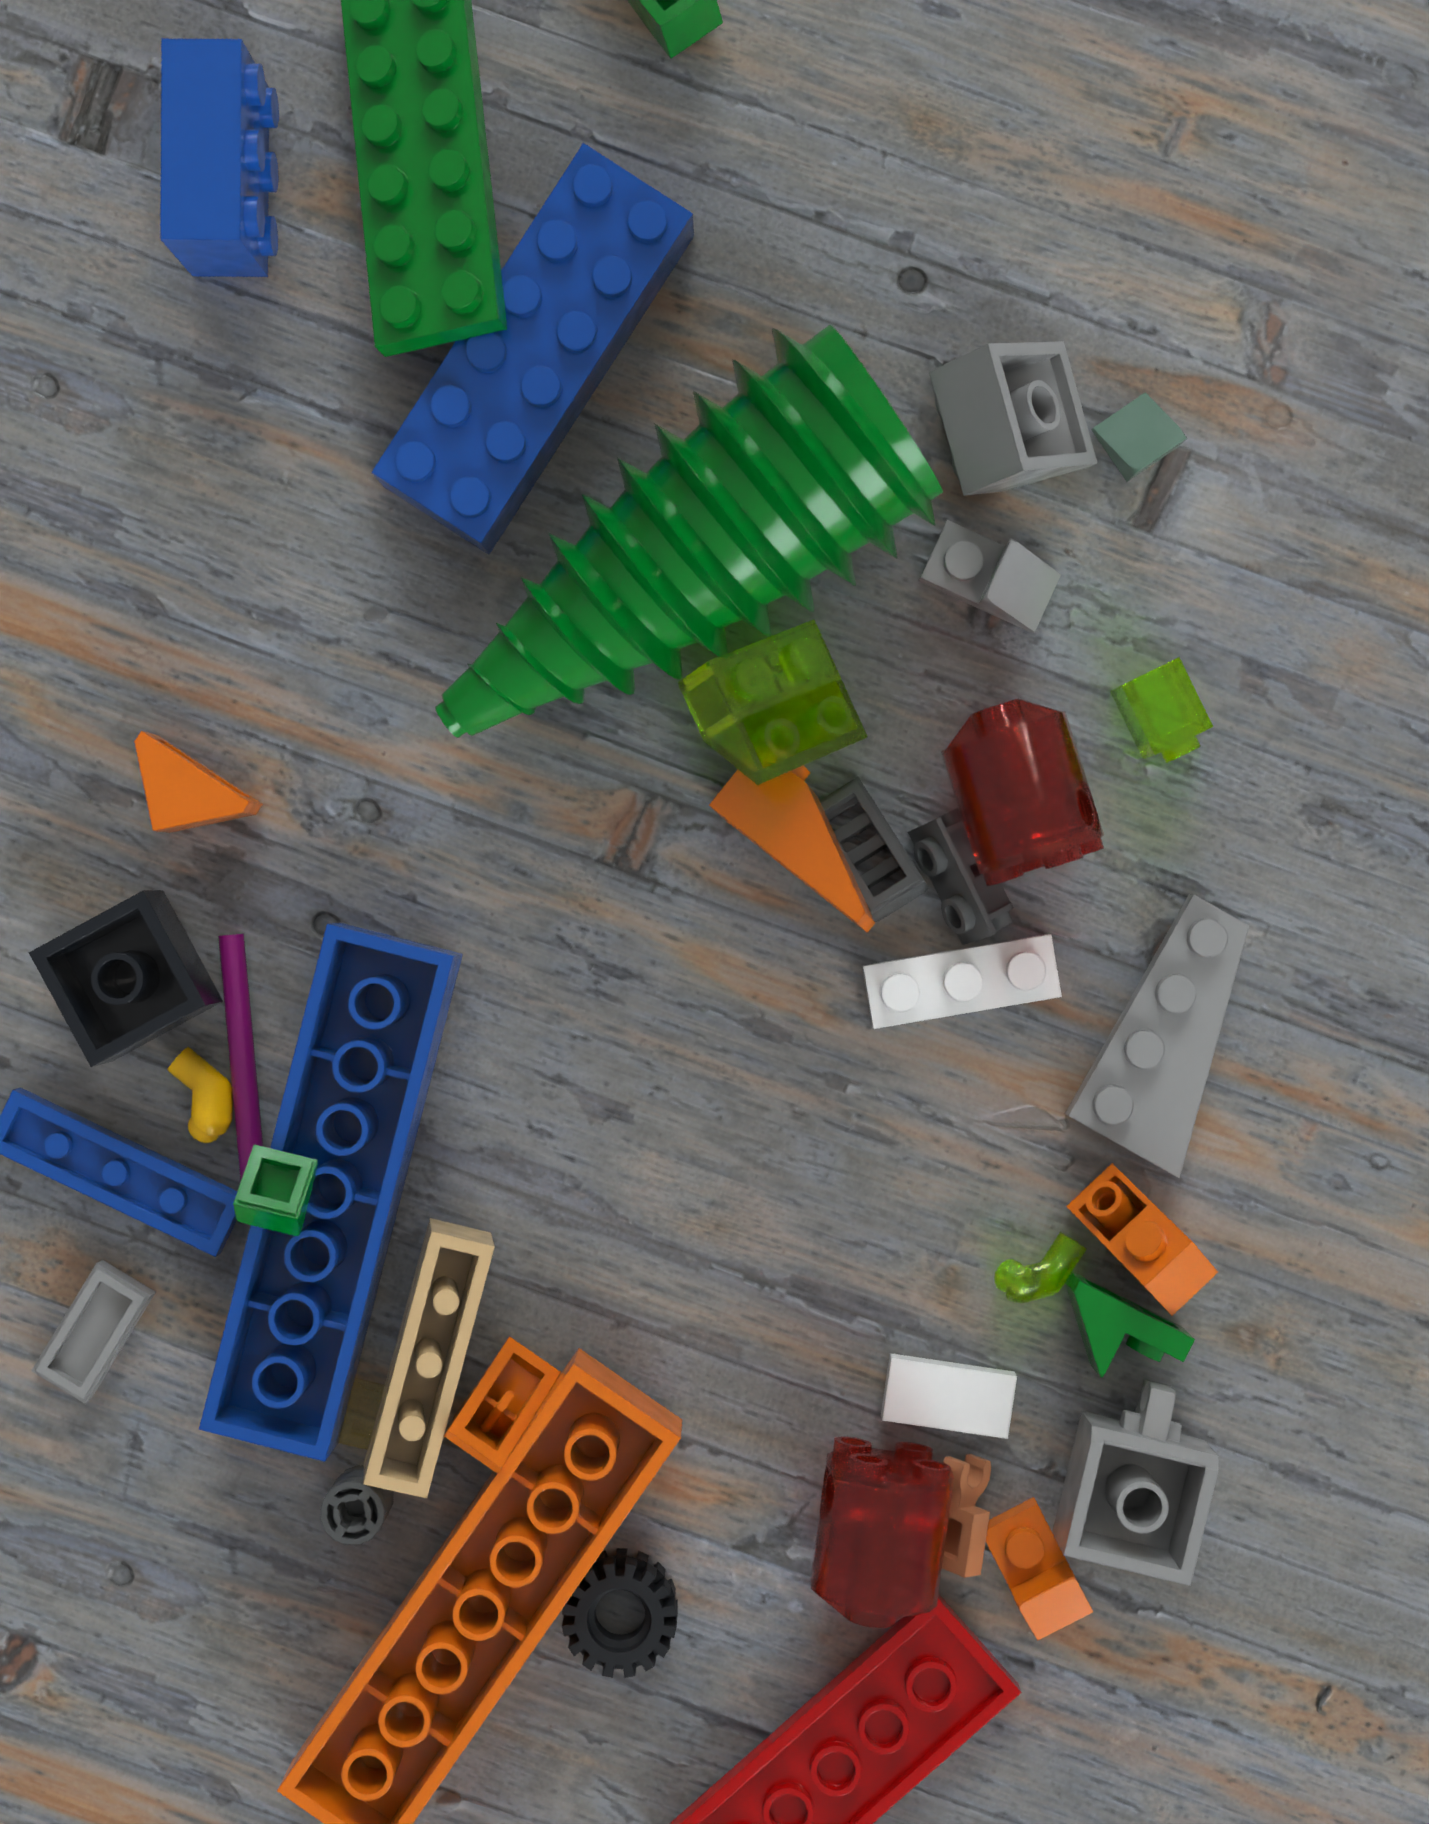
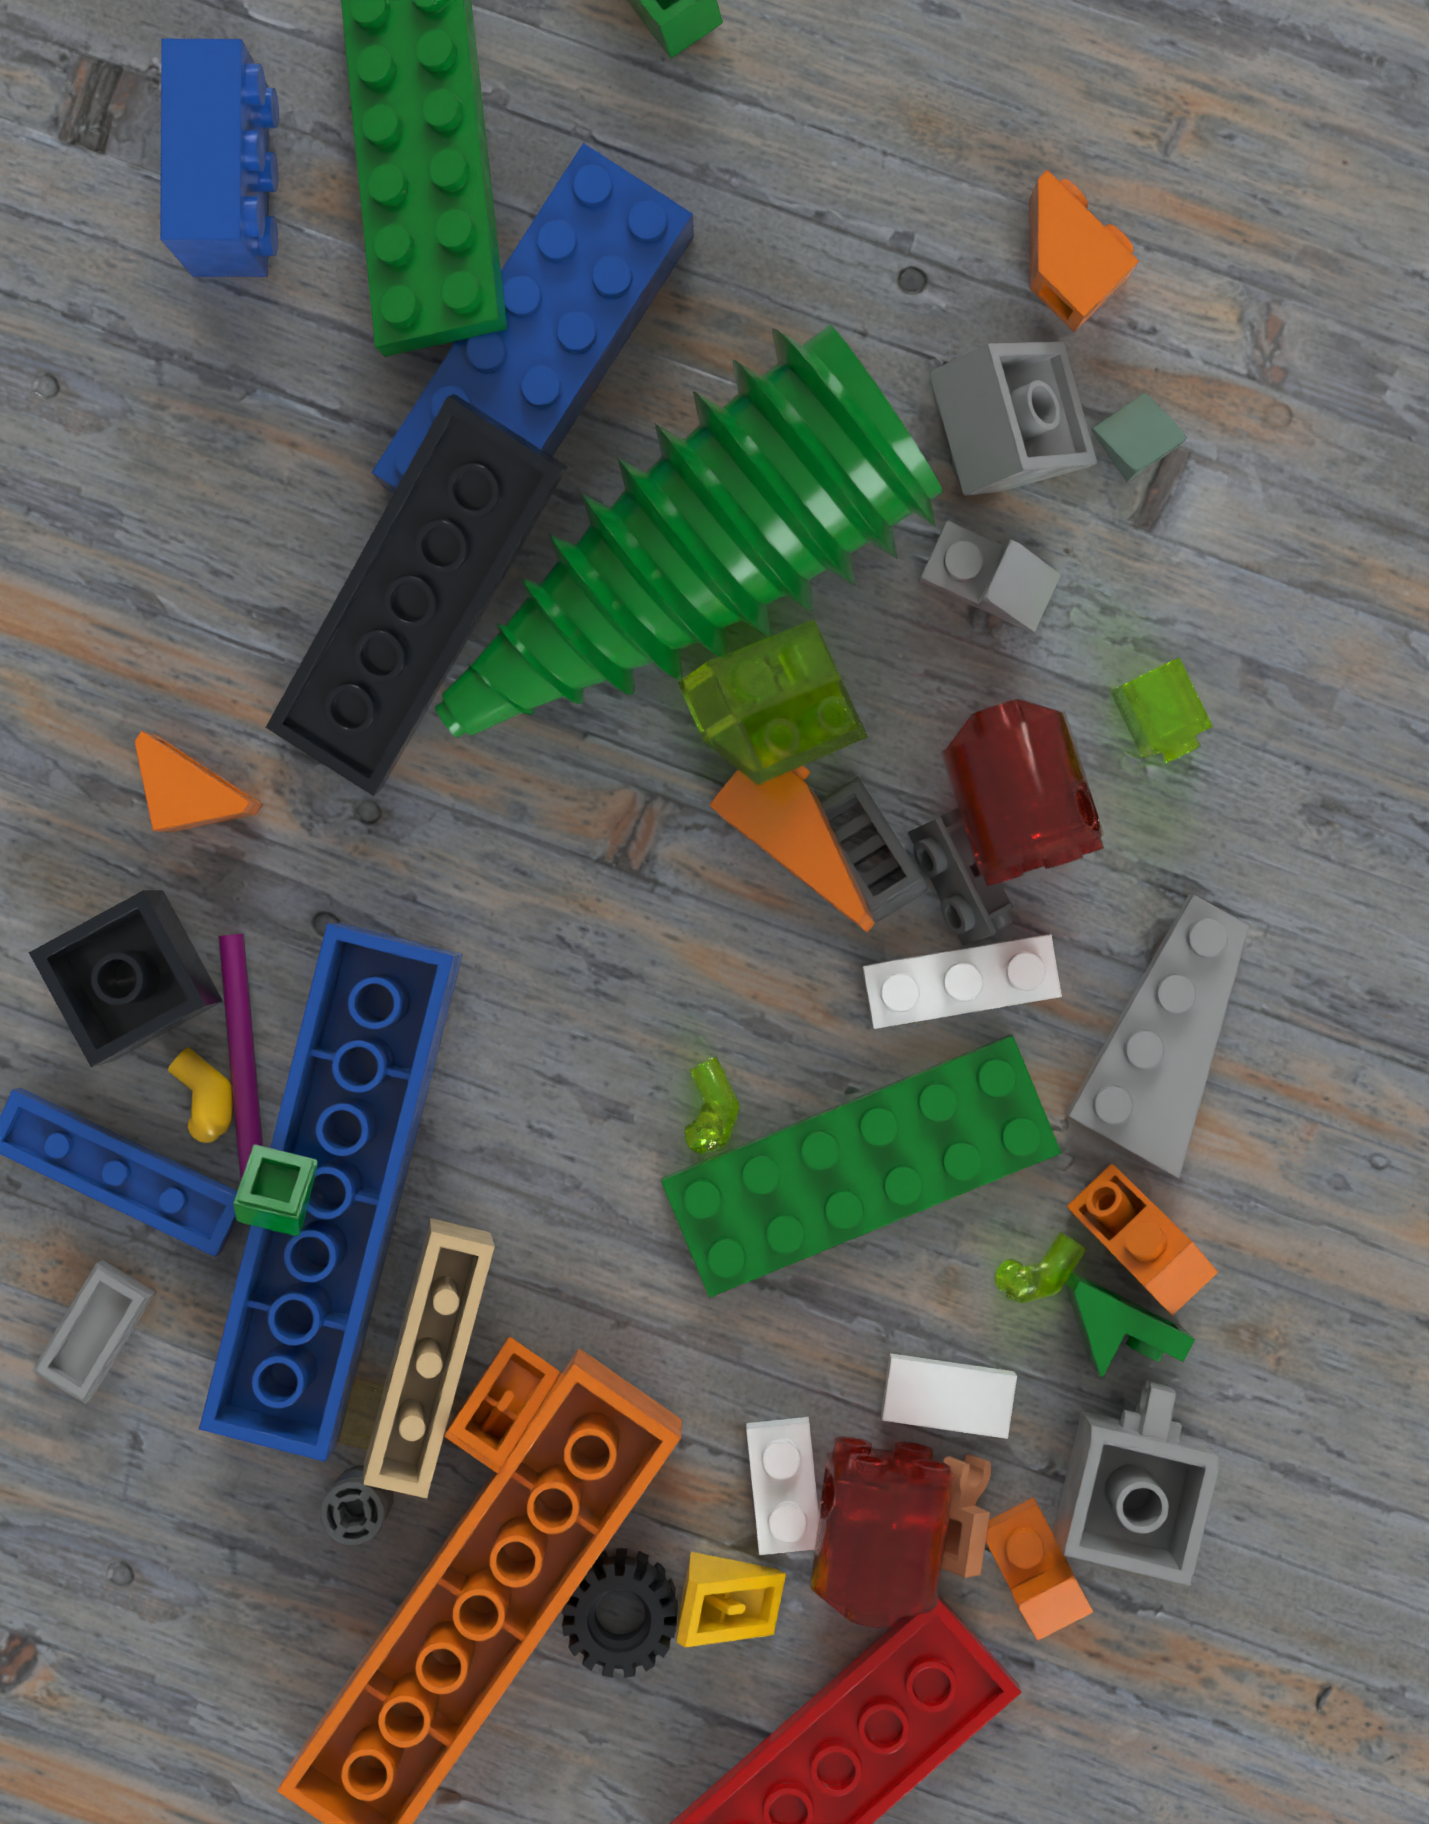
none -> black plate [265,394,567,796]
none -> green plate [661,1034,1062,1298]
none -> yellow slope [676,1551,786,1648]
none -> clear neon green arm [684,1056,740,1154]
none -> white plate [746,1417,822,1555]
none -> orange slope [1029,170,1139,333]

